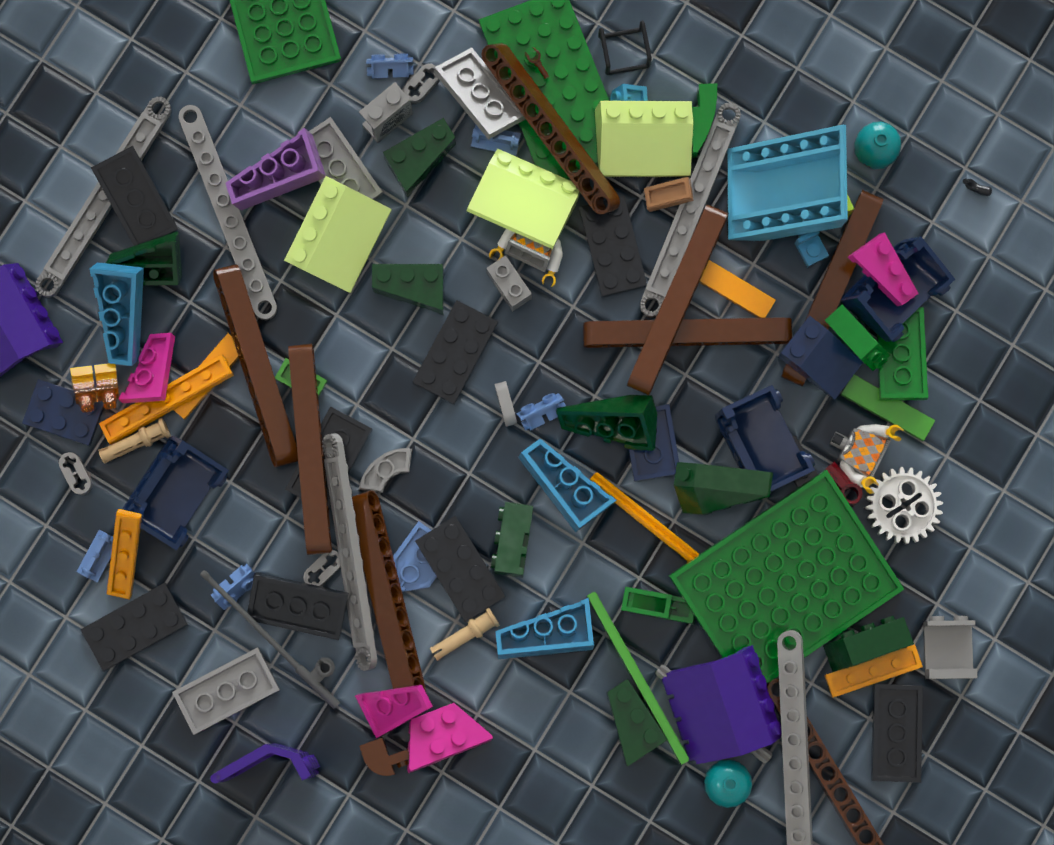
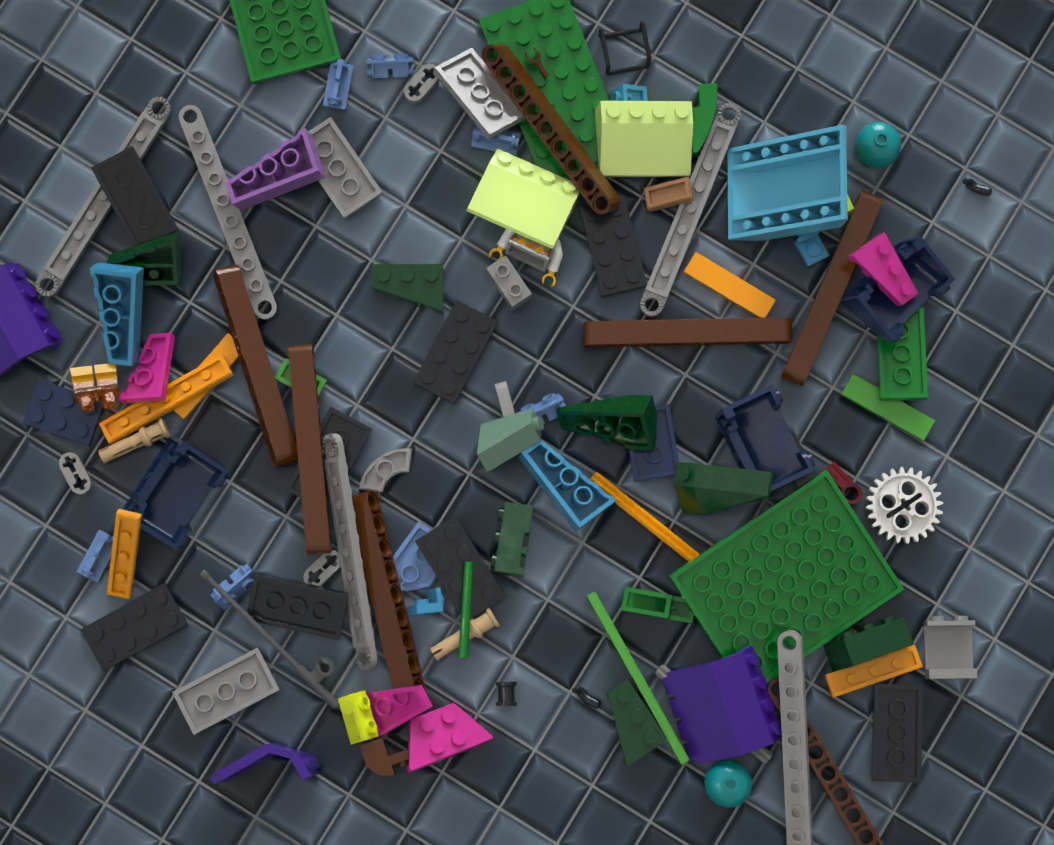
yellowish green slope [284,176,392,293] -> none
light grey panel [359,82,413,143] -> none
dark green wedge [383,118,456,198] -> none
dark azure wedge [495,598,594,659] -> none
reddish brown beam [627,204,729,395] -> none
dark blue slope [778,316,863,400] -> none
green window [825,304,890,371] -> none
torso [830,424,904,494] -> none
none -> medium blue hinge [323,59,354,110]
none -> neon yellow bracket [338,690,379,745]
none -> dark azure bracket [407,588,444,617]
none -> green bar [458,561,474,658]
none -> sand green slope [477,408,544,471]
none -> black bush [496,682,517,706]
none -> black piece [572,687,601,709]

